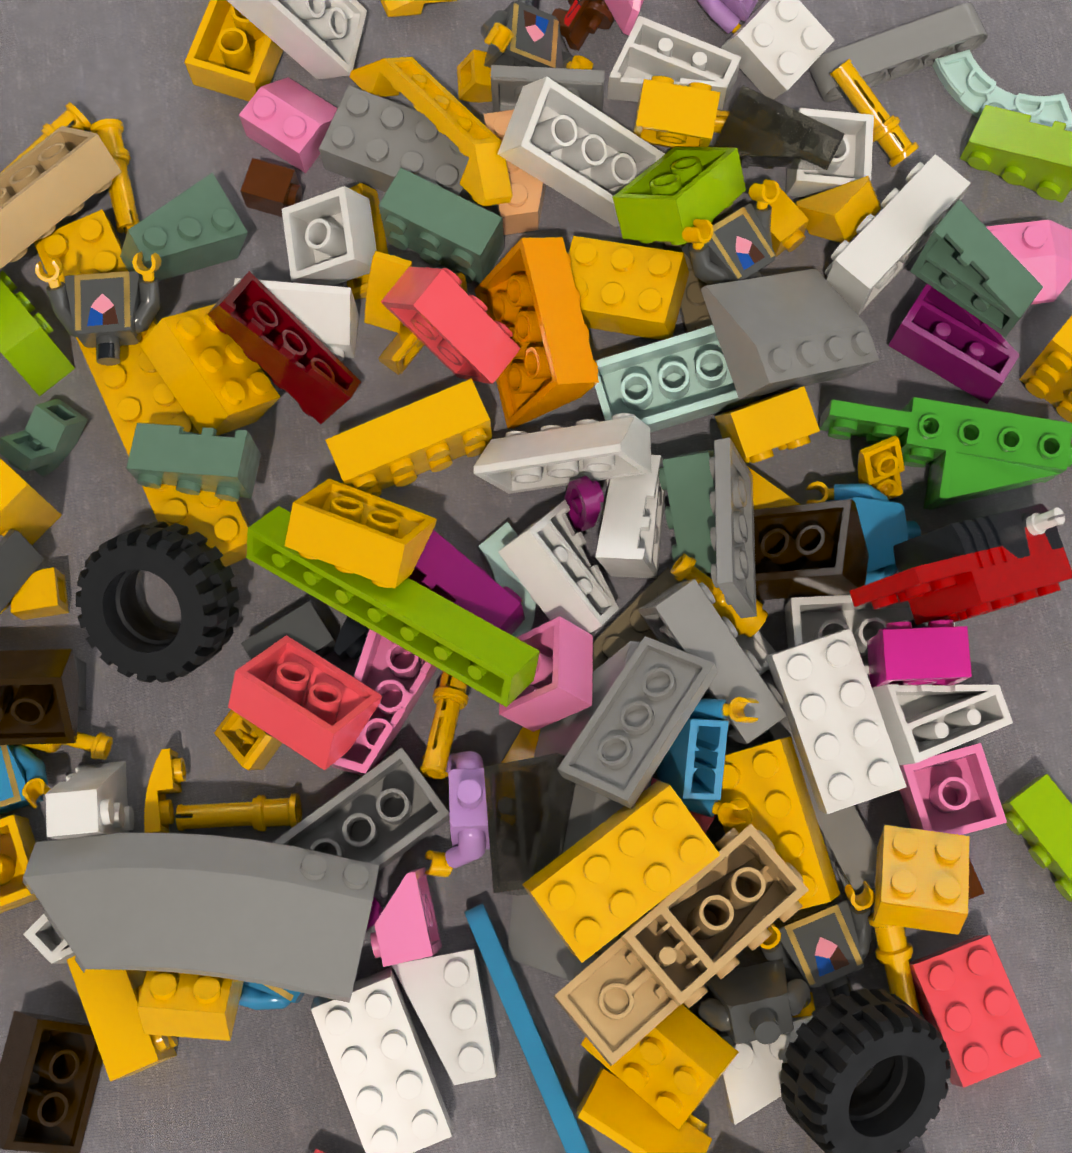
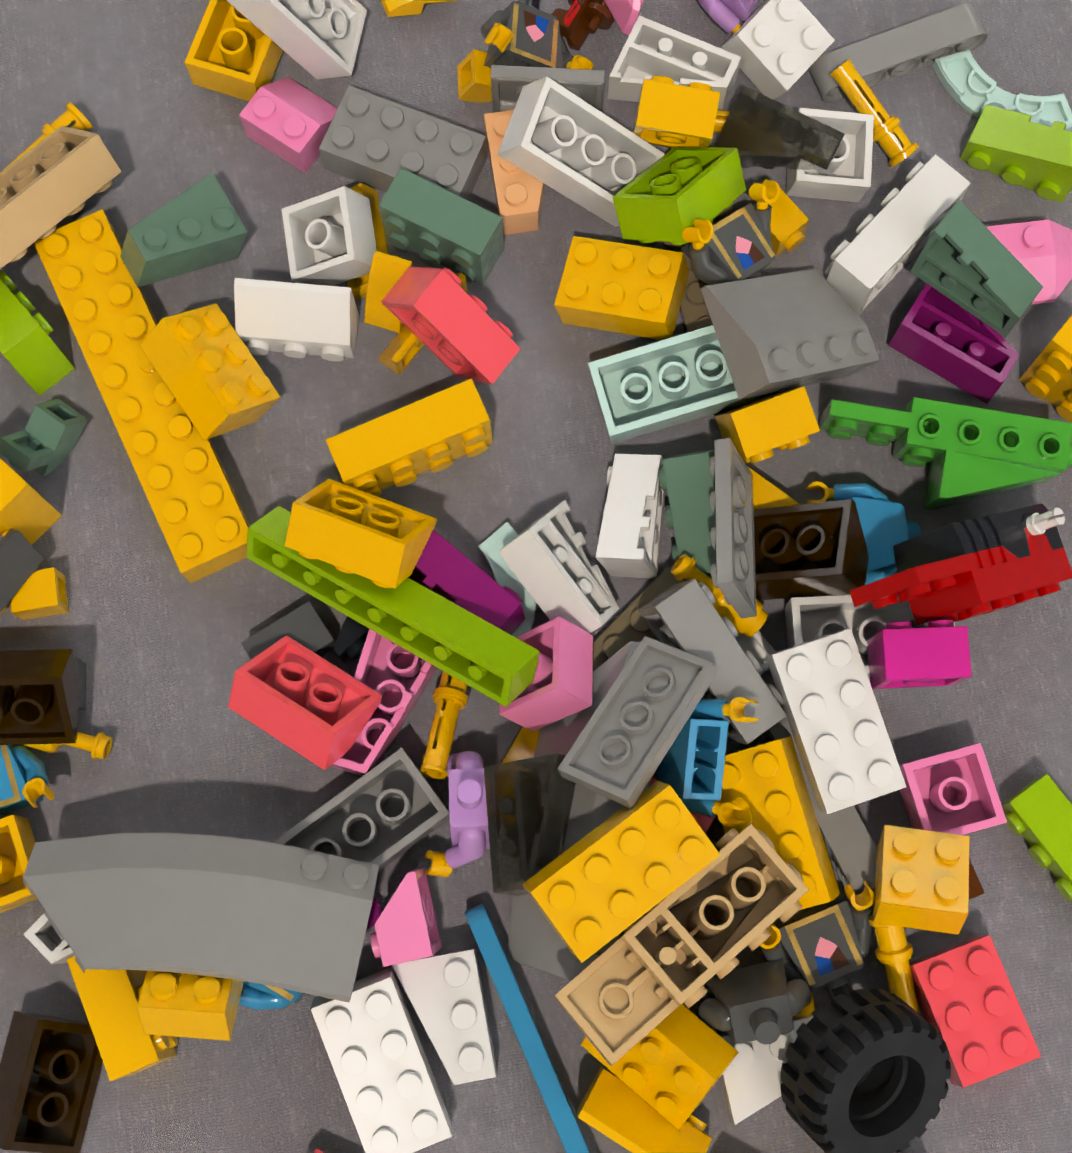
dark grey torso [35,251,162,366] -> none
white wedge [45,761,135,840] -> none
black tyre [76,522,239,683] -> none
yellow pin [90,119,139,234] -> none
sand green wedge [126,423,261,502] -> none
yellow slope [144,748,186,833] -> none
yellow pin [176,793,302,831] -> none
dark red wedge [207,271,361,425] -> none
yellow slope [214,710,282,771] -> none
reddish brown brick [240,158,302,217] -> none
yellow slope [349,57,513,206] -> none
white slope [473,413,652,494] -> none
light orange slope [474,237,599,429] -> none
magenta plate [564,475,604,532] -> none
yellow slope [796,176,881,243] -> none
yellow slope [858,435,905,500] -> none
white wedge [872,684,1013,765] -> none

